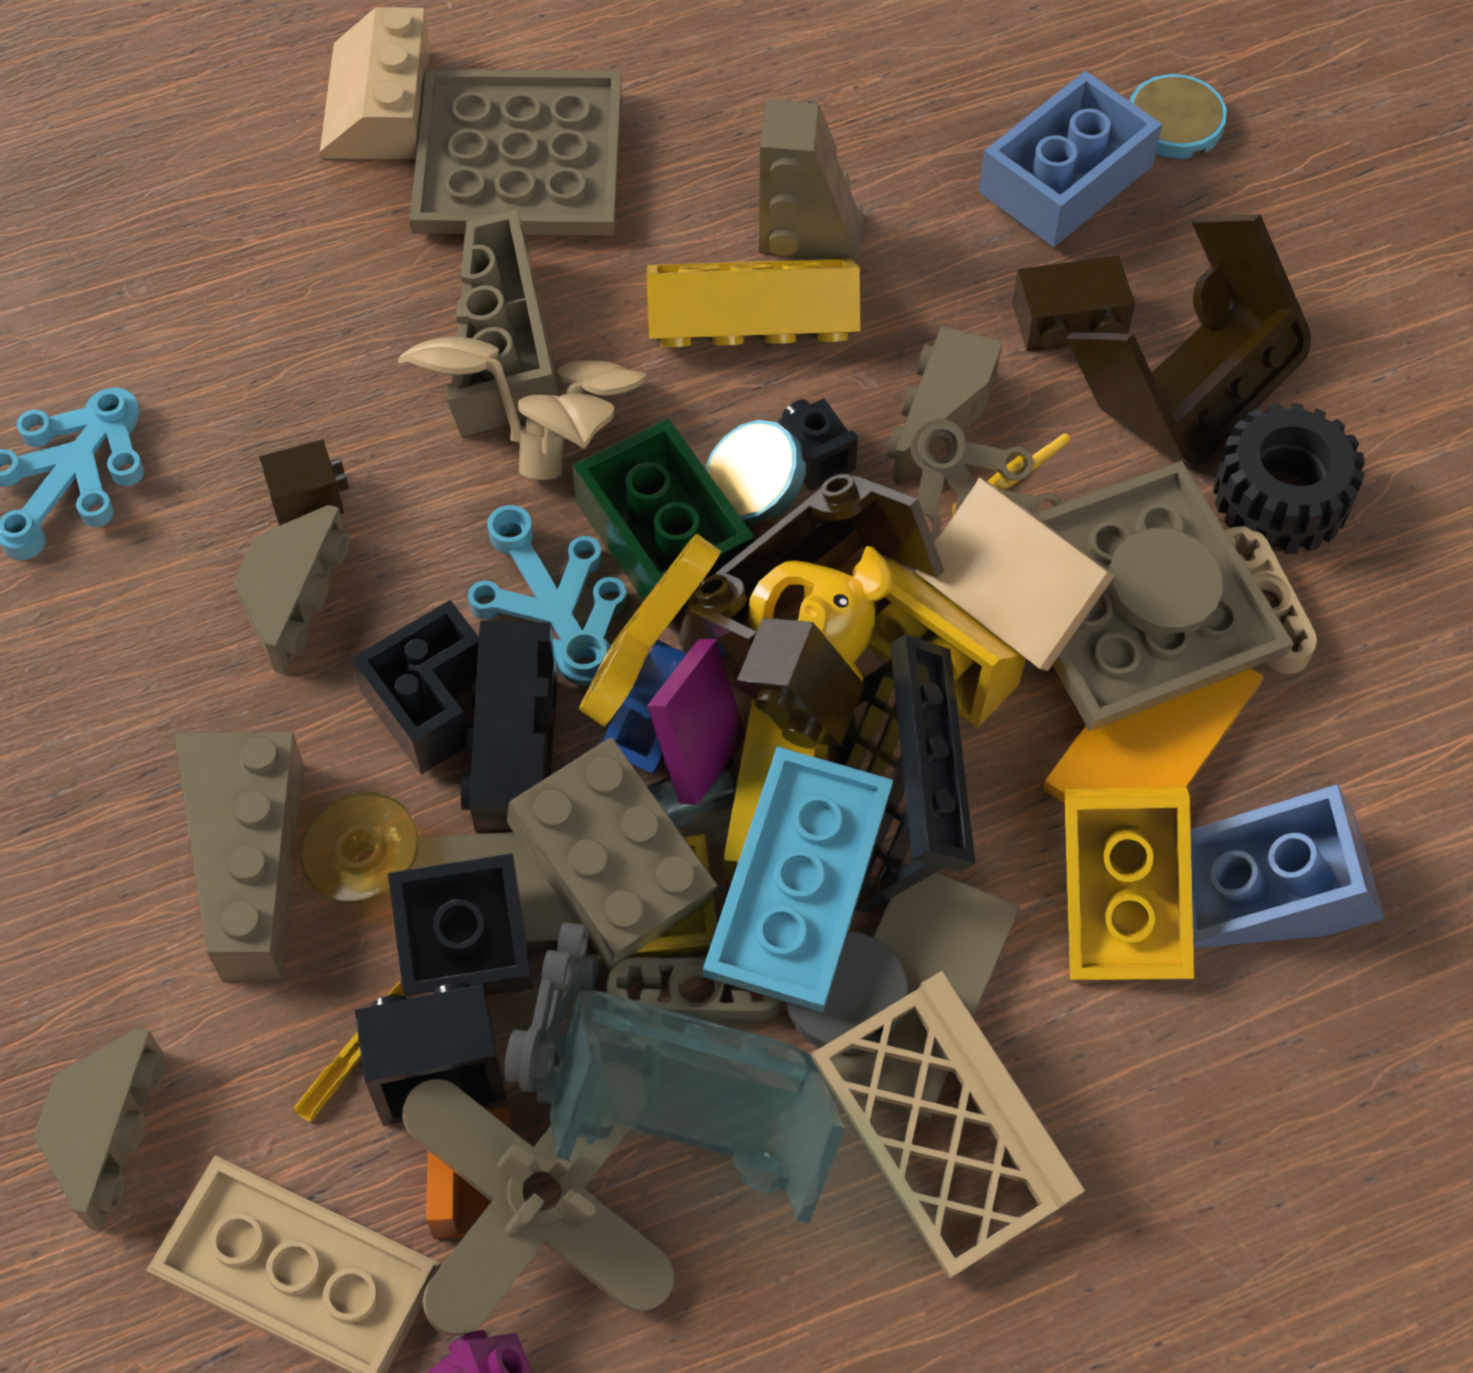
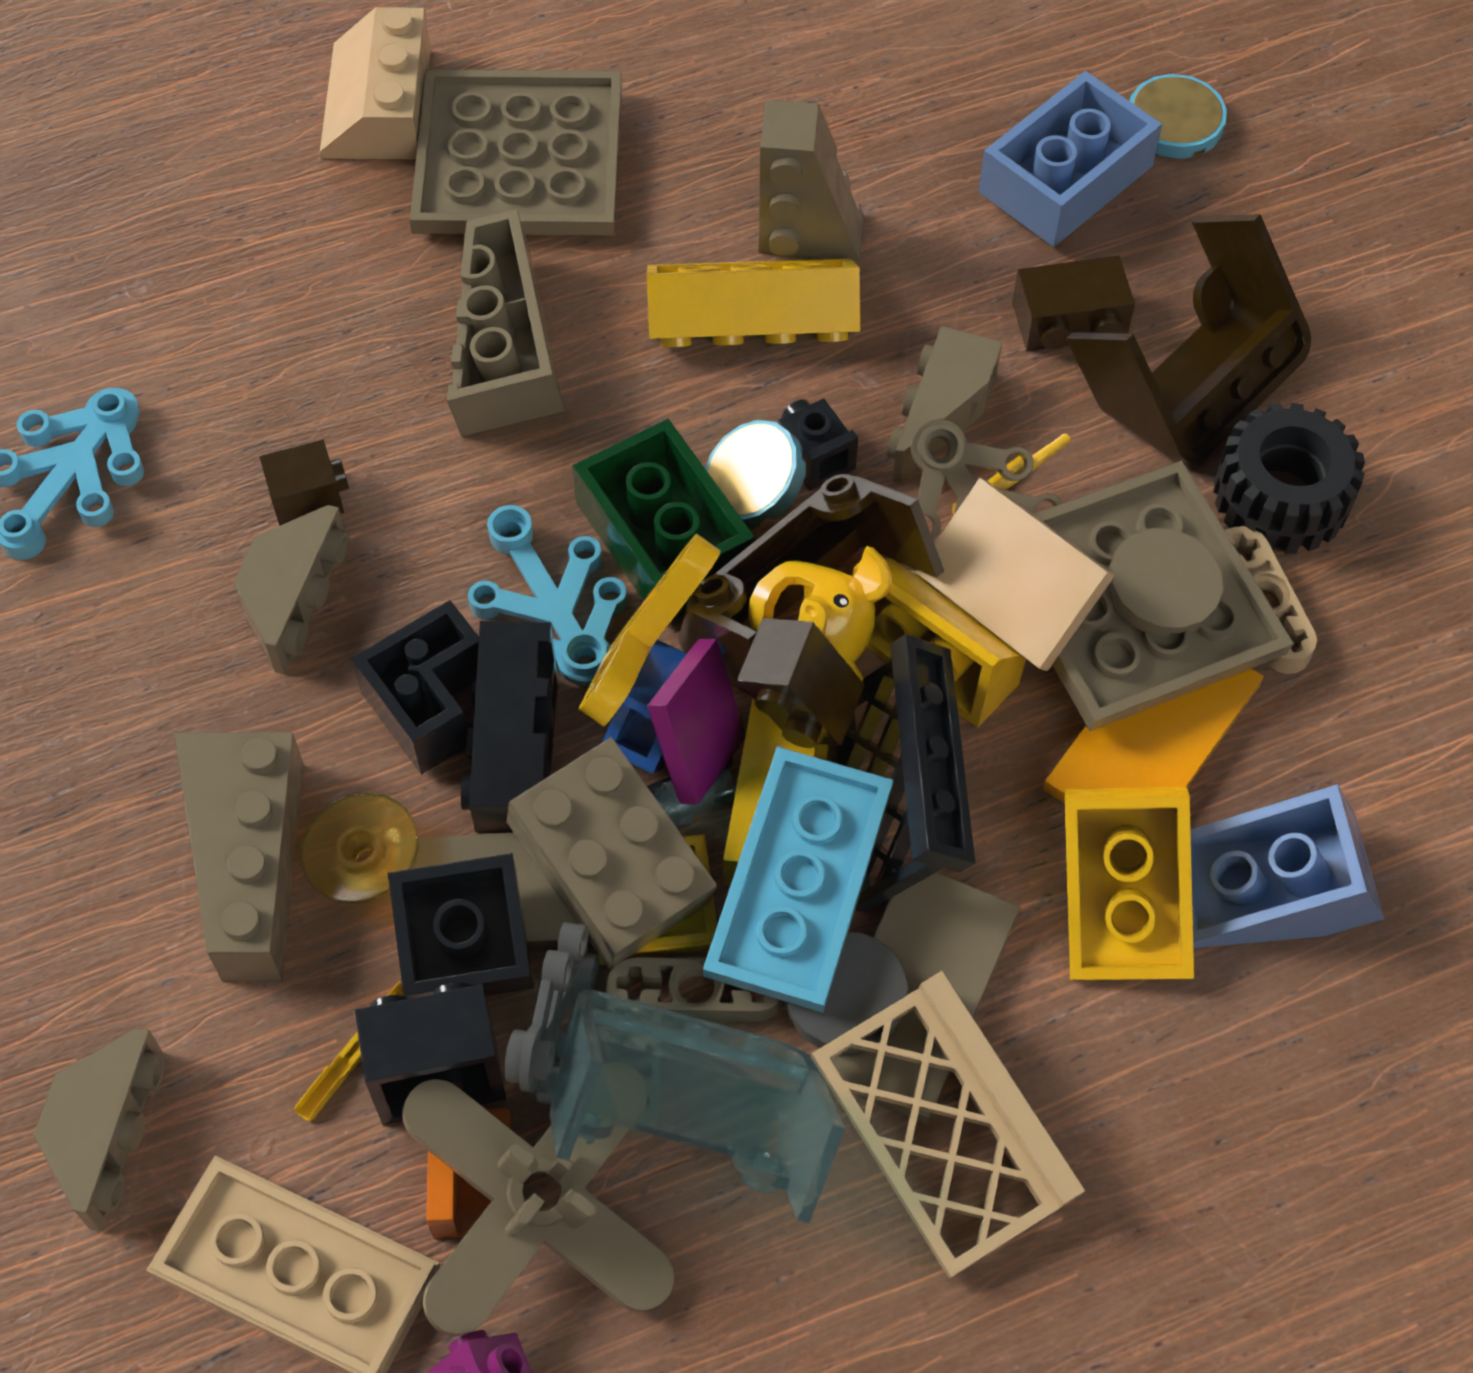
tan plant [398,337,647,480] -> none

